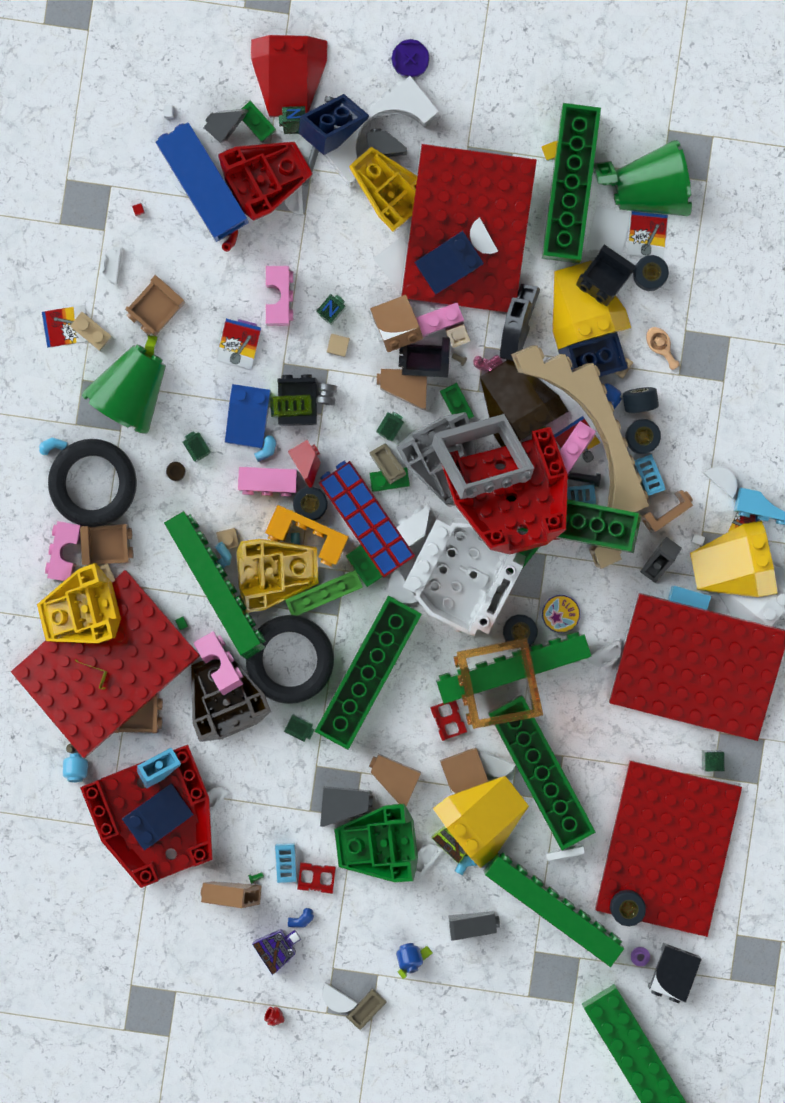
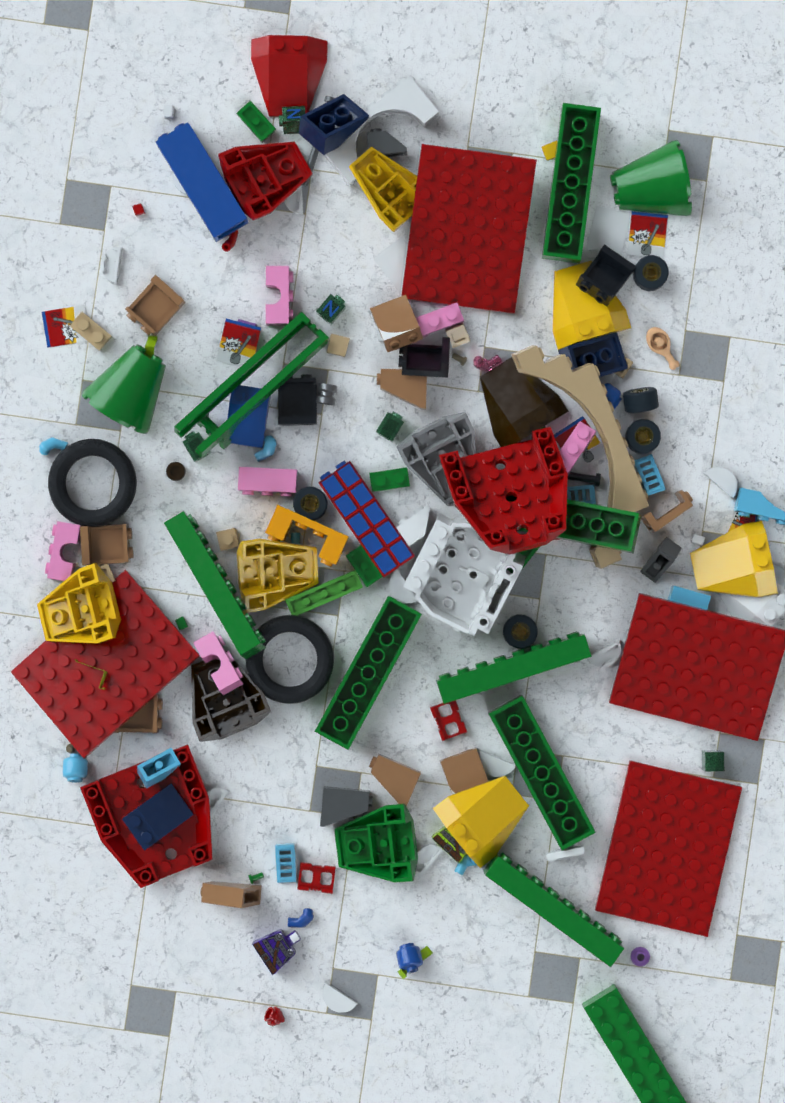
dark grey slope [203,109,249,143] -> none
medium azure arm [215,542,232,568] -> none
clear neon green slope [270,395,312,417] -> none
clear green brick [284,714,315,742] -> none
slope [288,440,321,488] -> none
dark tan tile [346,988,387,1030] -> none
dark tan tile [369,443,406,484] -> none
dark purple tile [391,39,430,78] -> none
dark blue slope [415,230,484,295] -> none
light grey window [432,414,534,500] -> none
green plate [440,382,474,419] -> none
dark grey slope [448,911,500,941] -> none
clear orange windscreen [453,637,543,729] -> none
white tile [470,217,498,254] -> none
black slope [500,284,540,361] -> none
tile [542,595,580,633] -> none
green plate [593,161,618,185] -> none
black wheel [610,890,646,927] -> none
black panel [648,943,702,1003] -> none
none -> green piece [174,312,329,458]

